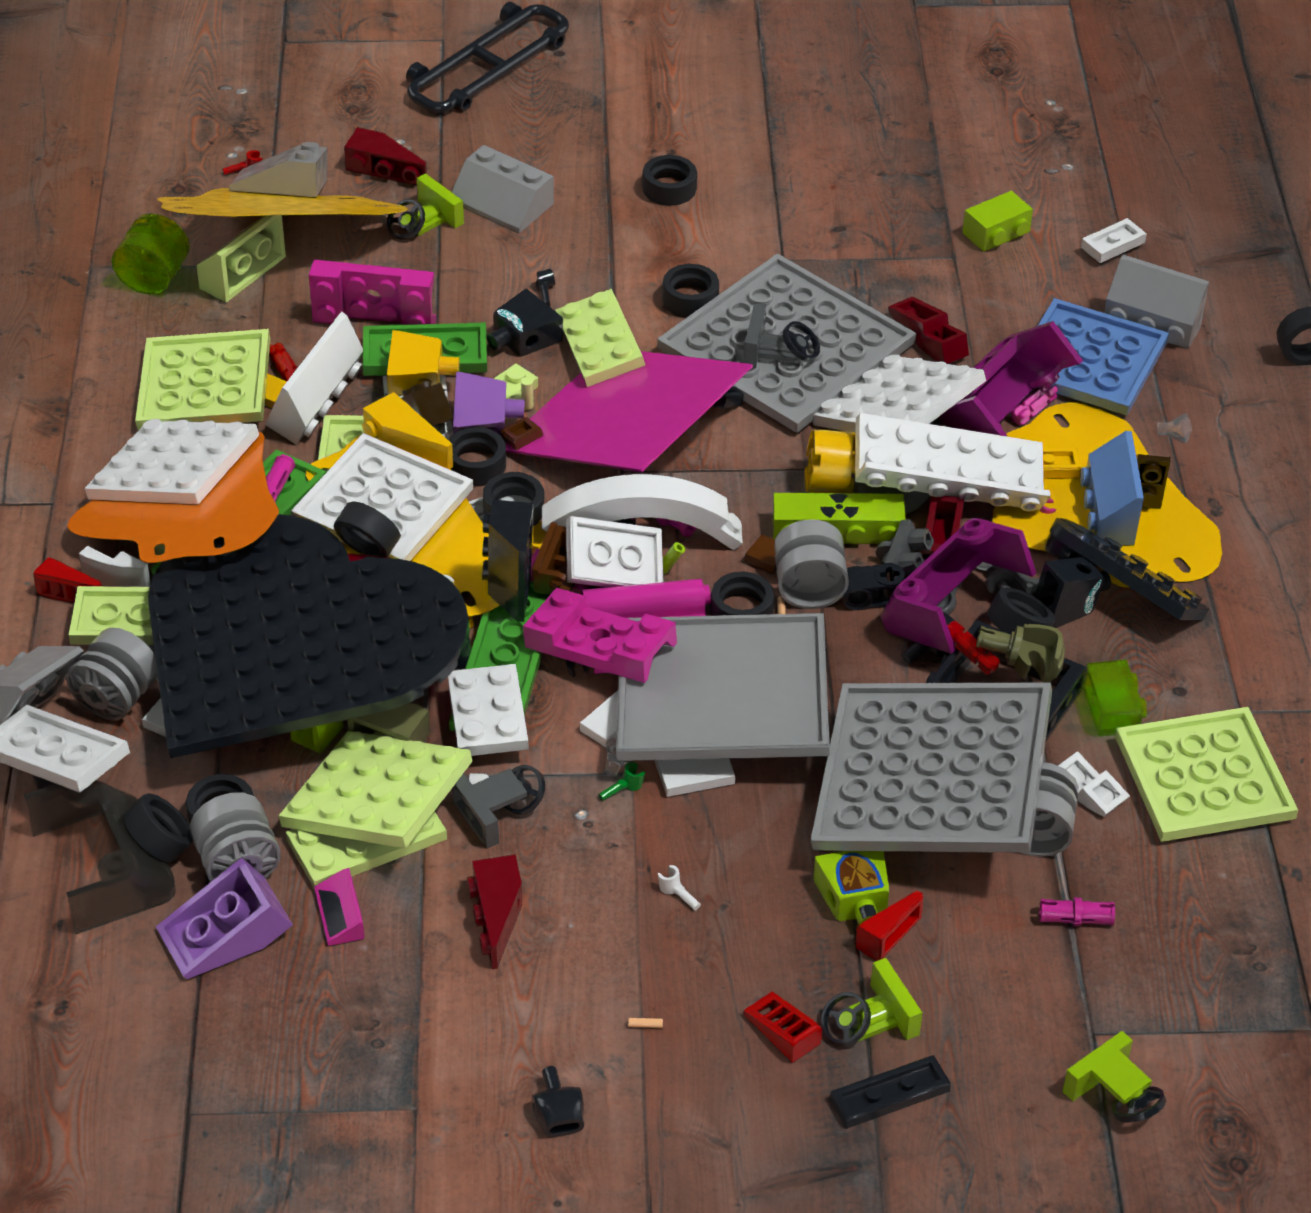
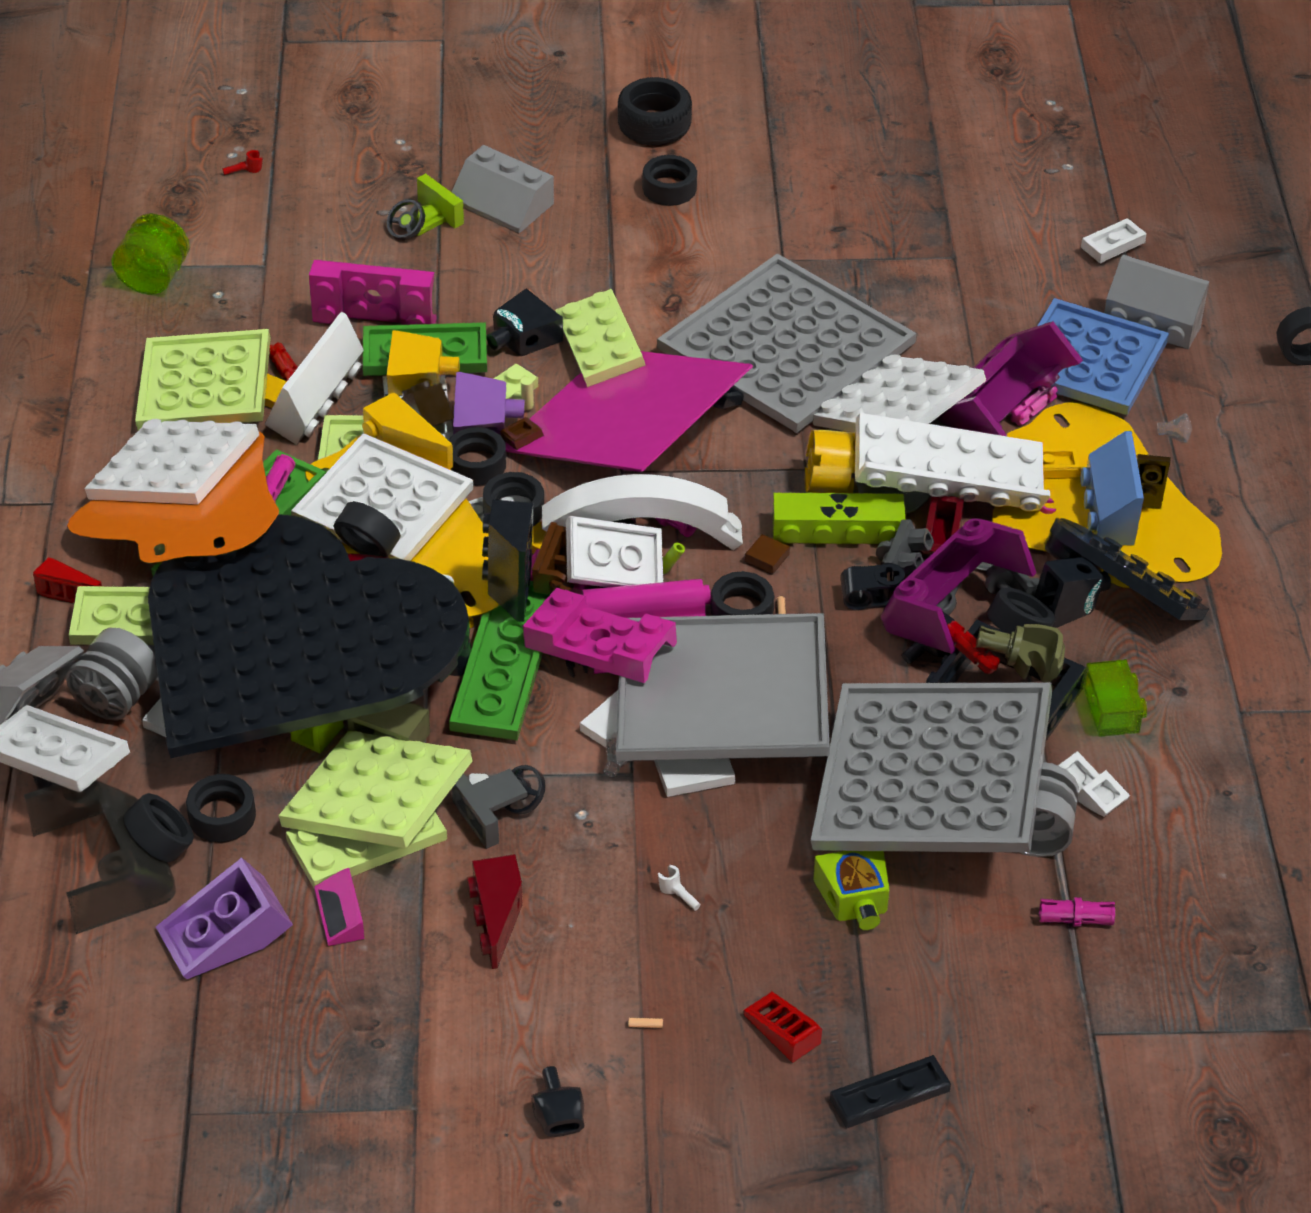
white slope [79,546,151,587] -> none
yellow piece [157,188,408,216] -> none
light grey wheel [190,793,281,882] -> none
yellowish green slope [196,215,286,303] -> none
light grey slope [229,142,327,197] -> none
dark red slope [344,127,427,186] -> none
black bar [406,1,569,113] -> none
white plate [448,664,529,756] -> none
black hand [536,269,555,307] -> none
green hand [598,762,645,801] -> none
black tyre [662,263,720,317] -> none
dark grey piece [744,303,820,368] -> none
light grey wheel [774,520,849,609] -> none
lime piece [821,958,923,1045] -> none
red slope [856,890,924,961] -> none
dark red slope [888,296,969,364] -> none
lime brick [962,191,1033,252] -> none
lime piece [1062,1031,1166,1123] -> none
yellowish green plate [1115,707,1298,842] -> none
none -> black tyre [618,77,692,145]

